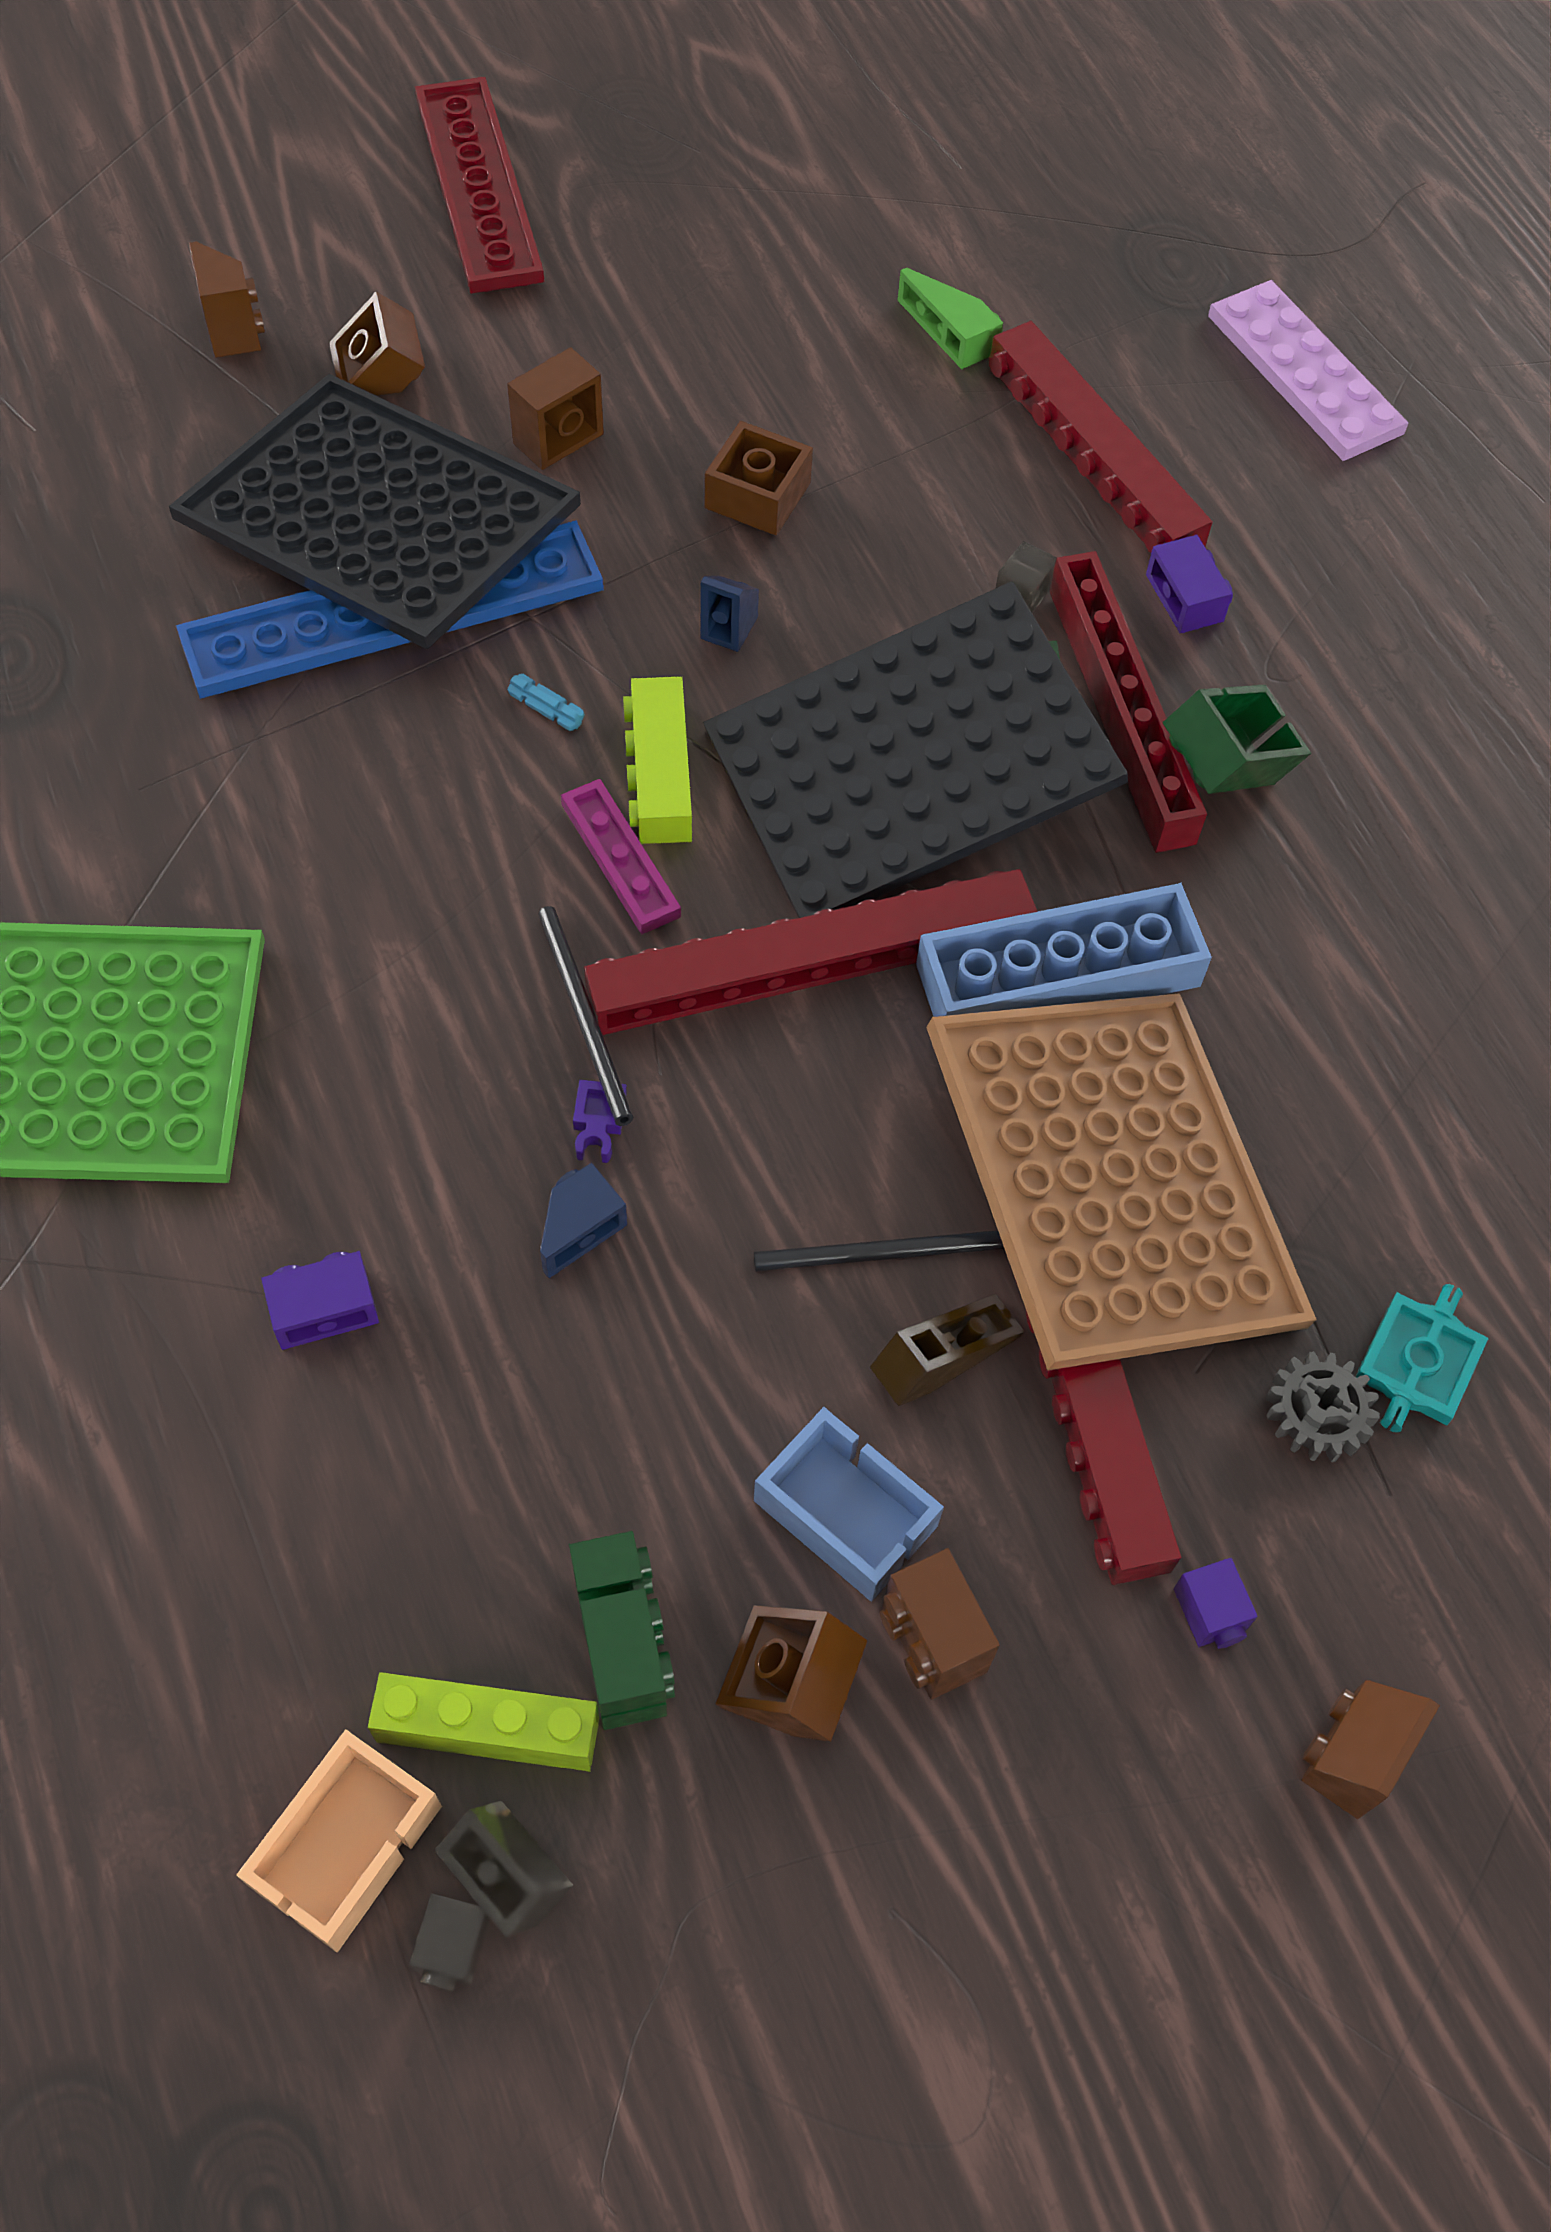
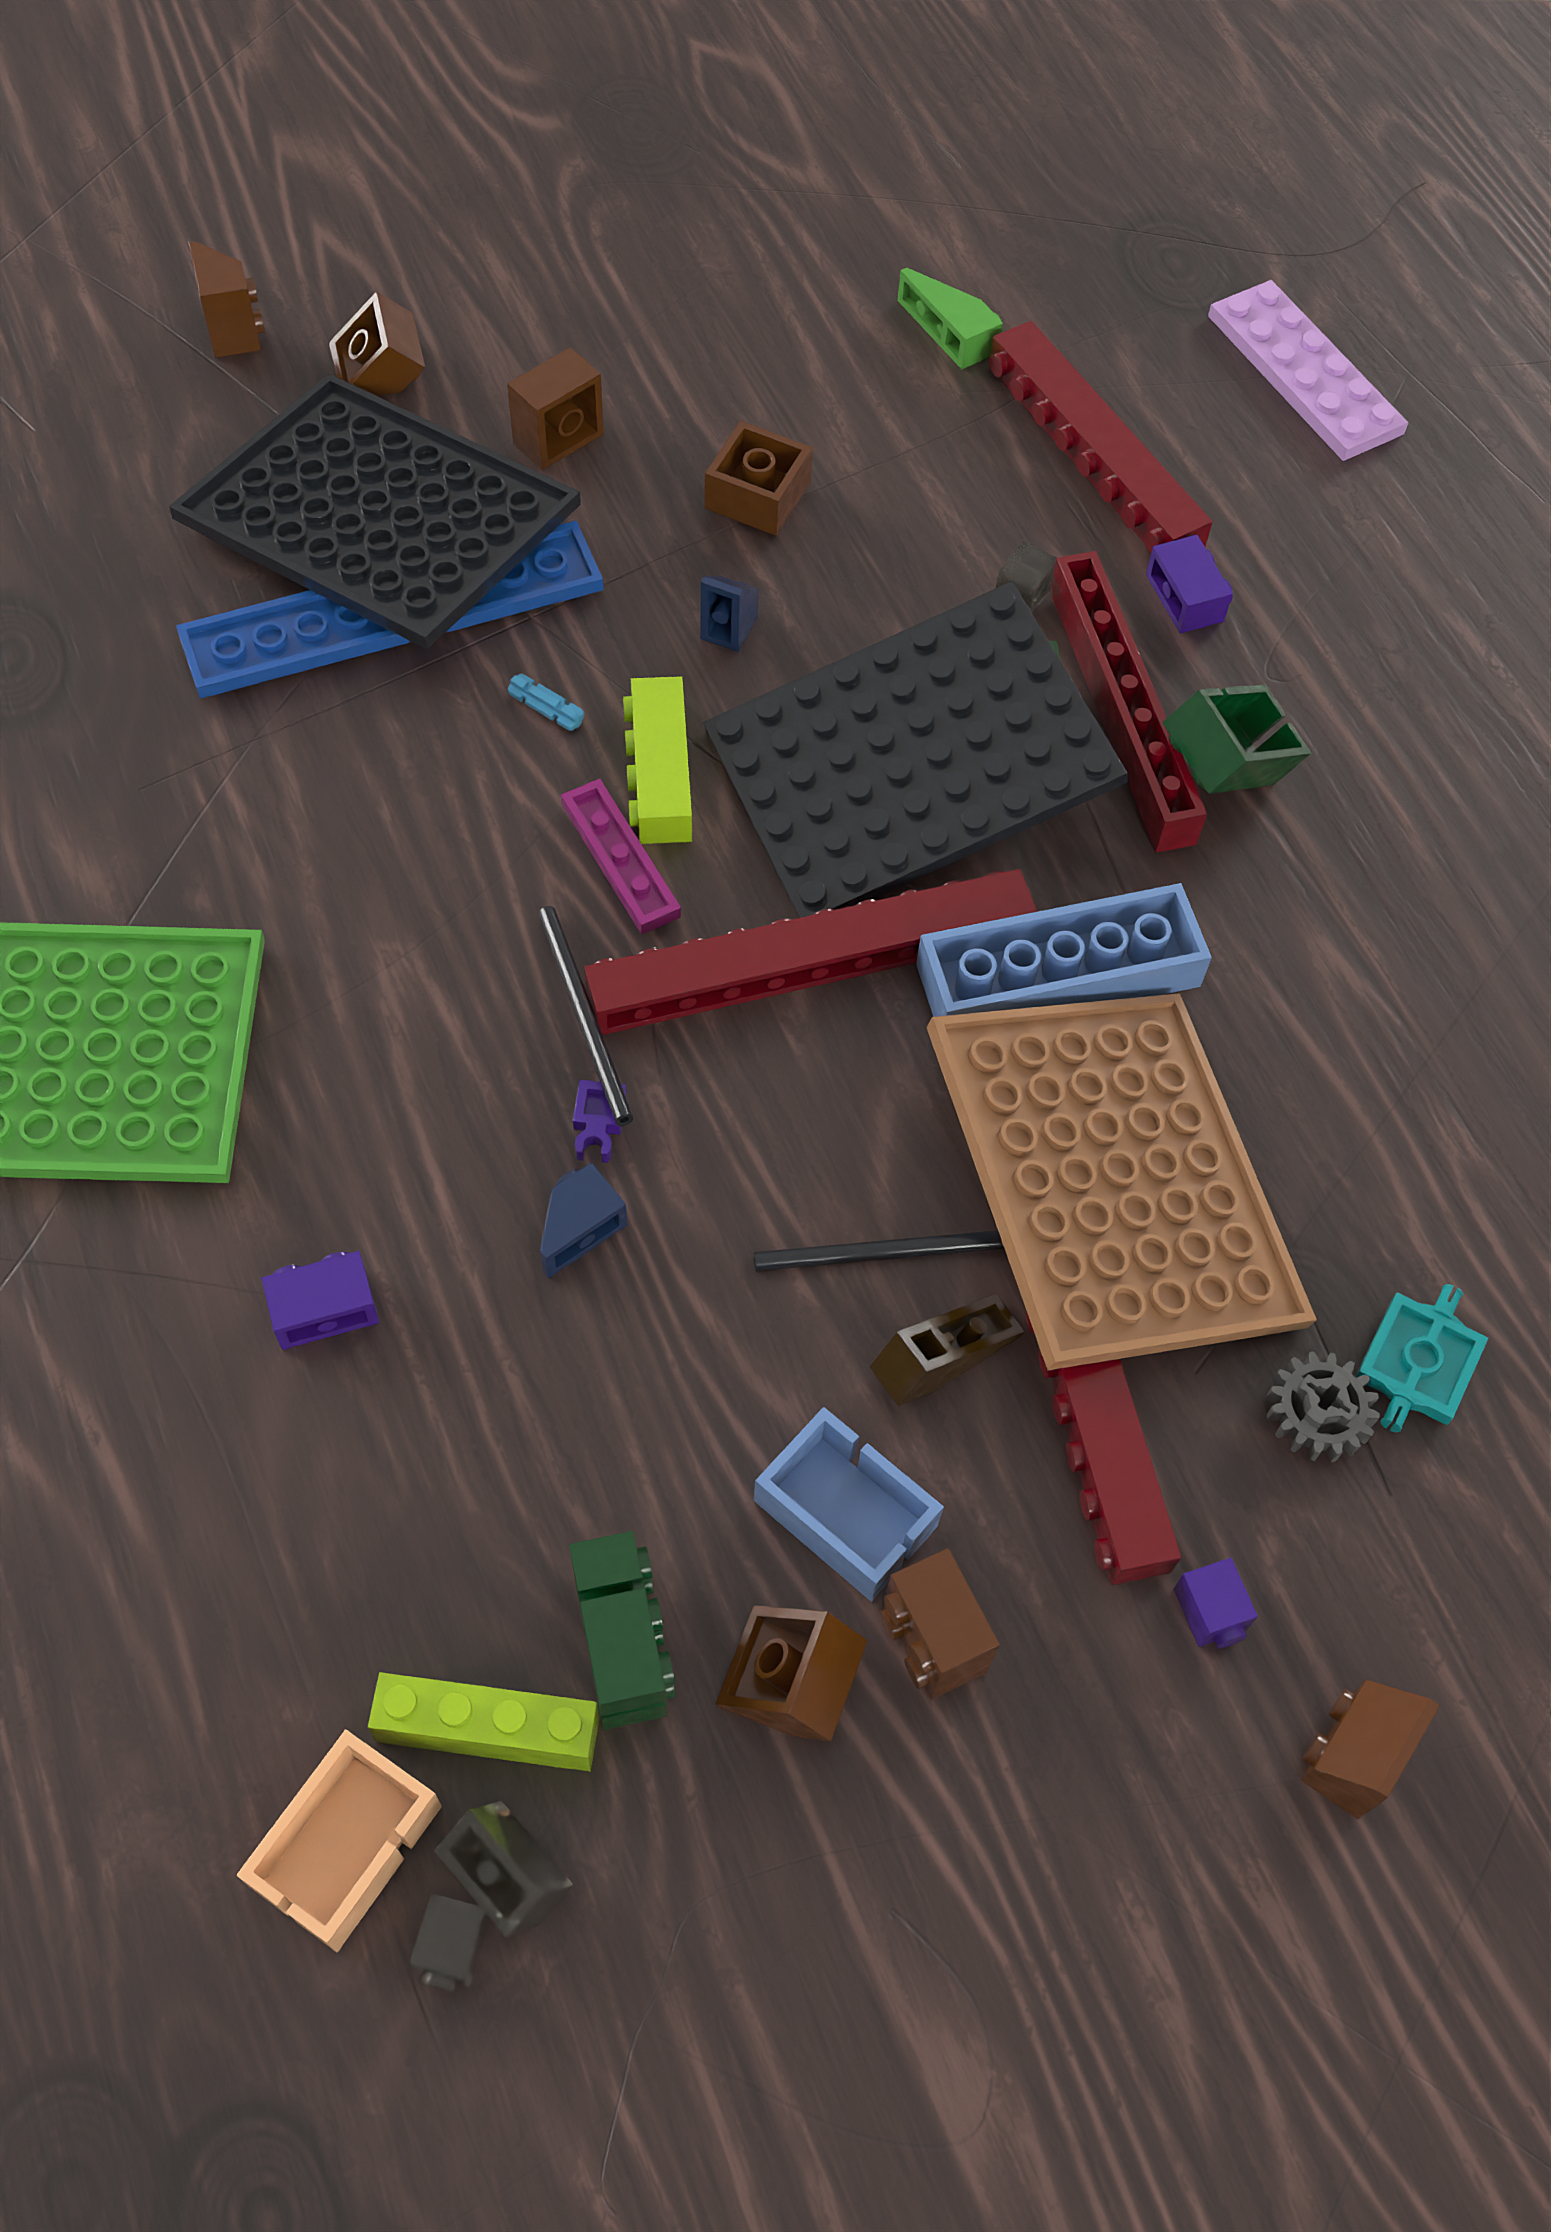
dark red plate [415,77,544,294] -> none

